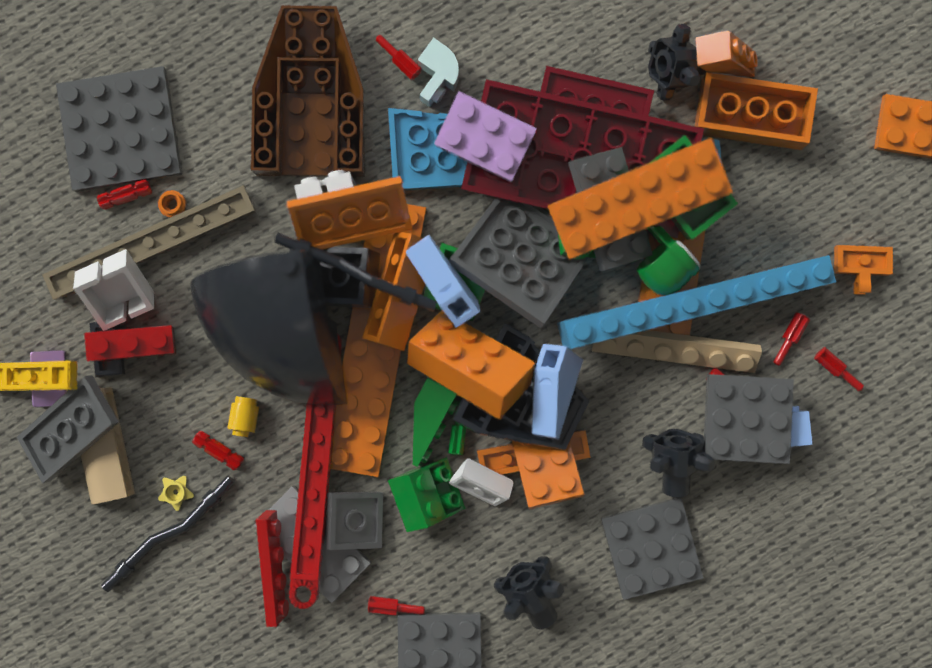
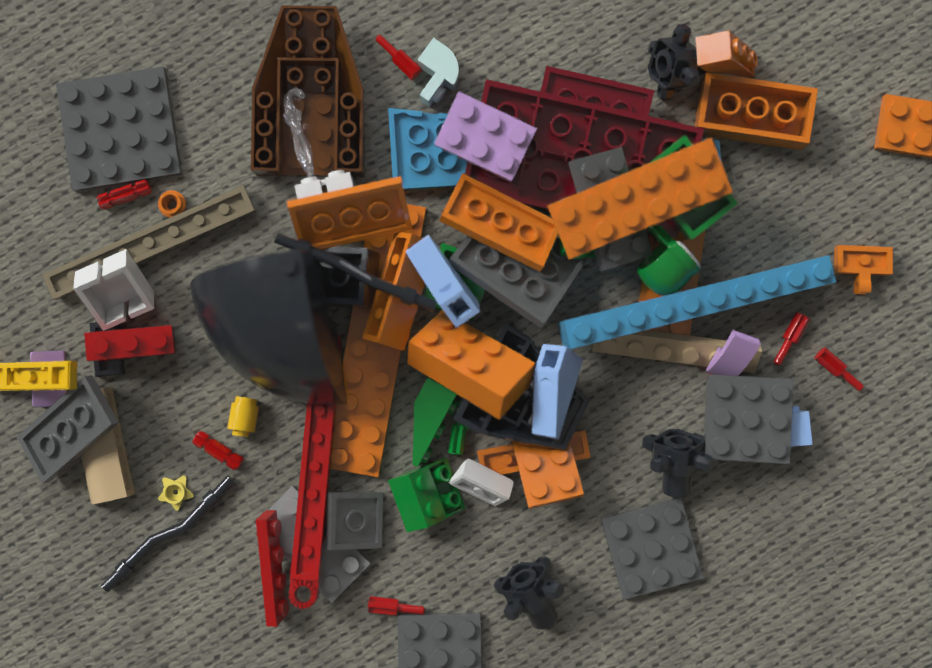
none -> clear piece [283,88,314,177]
none -> orange plate [439,173,558,272]
none -> lavender slope [706,330,761,376]

